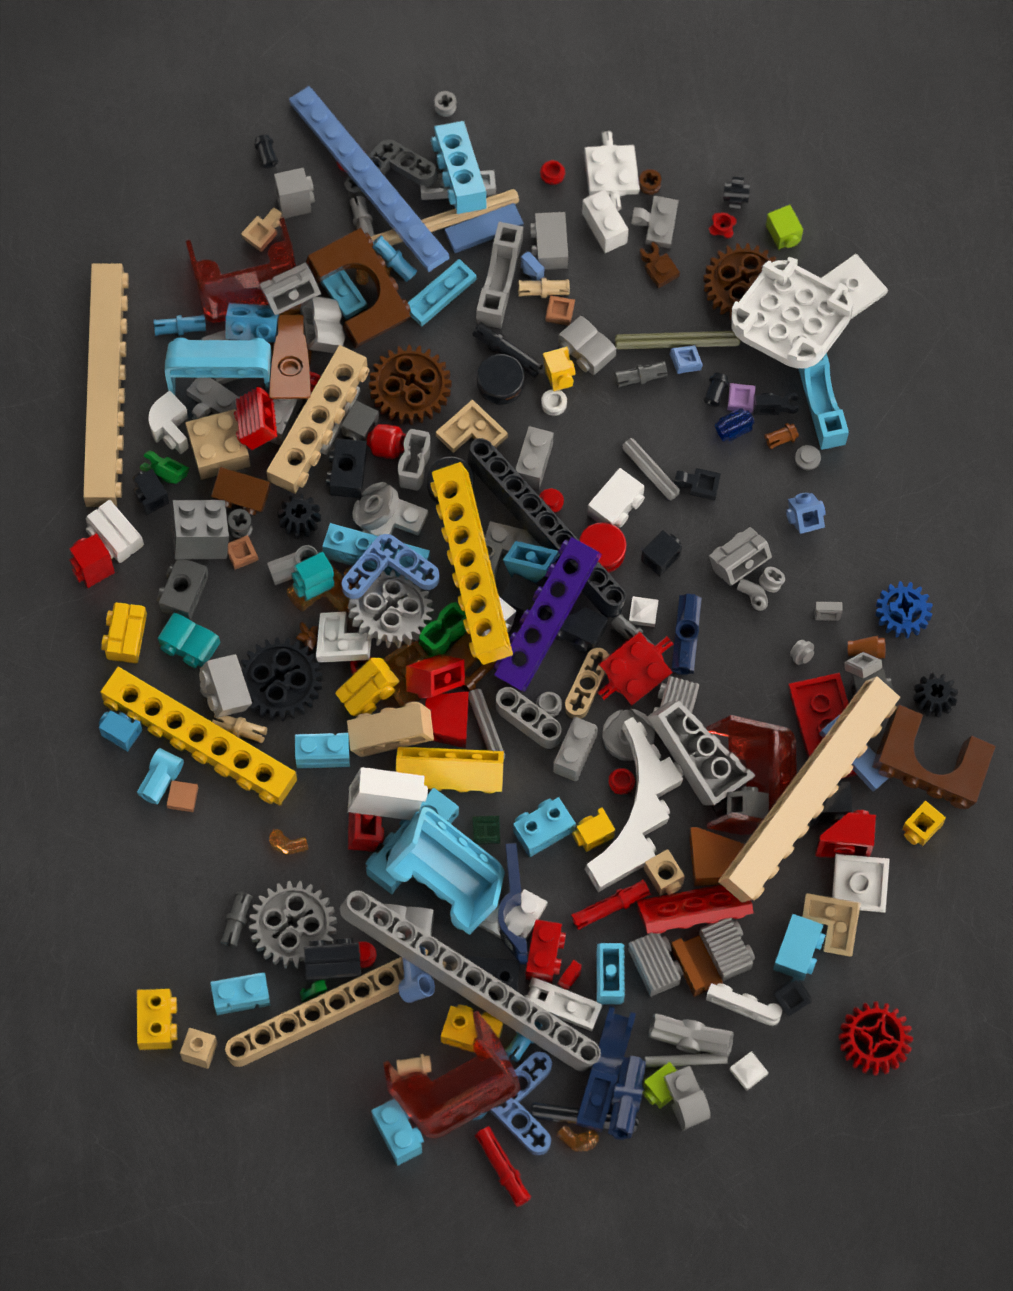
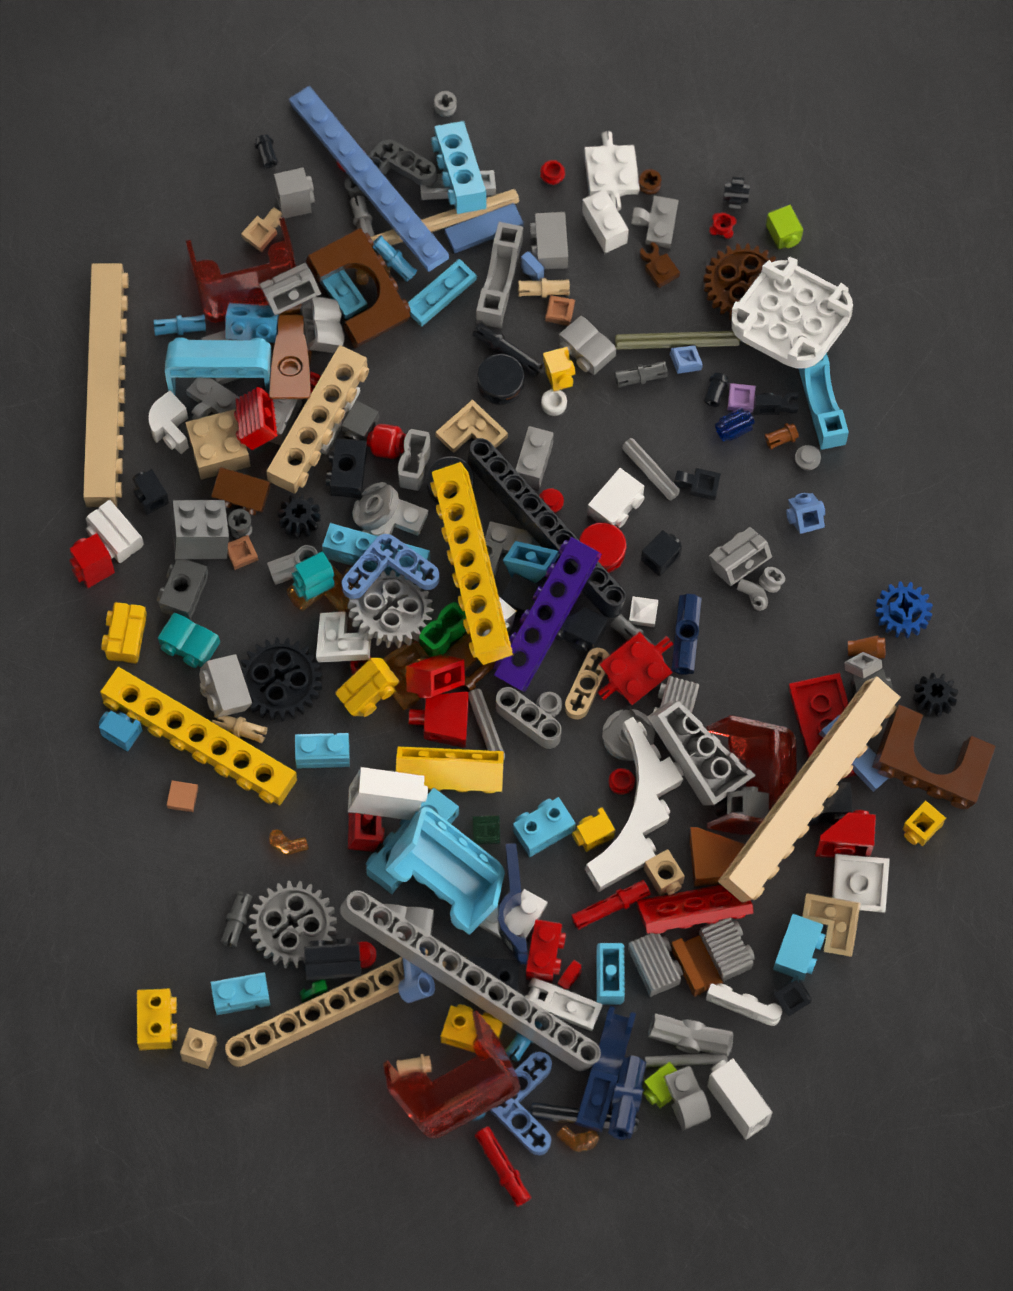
medium azure piece [137,748,184,805] -> none
green plate [140,451,189,484] -> none
reddish brown plant [296,622,318,652] -> none
tan brick [347,702,434,757] -> none
reddish brown gear [369,345,452,425] -> none
medium azure brick [372,1098,424,1166] -> none
light grey brick [553,717,598,781] -> none
white tile [729,1052,768,1091] -> none
light grey plate [790,640,814,665] -> none
light grey tile [814,602,842,621] -> none
white plate [822,254,888,319] -> none
red gear [838,1001,913,1076] -> none
none -> white brick [707,1059,772,1140]

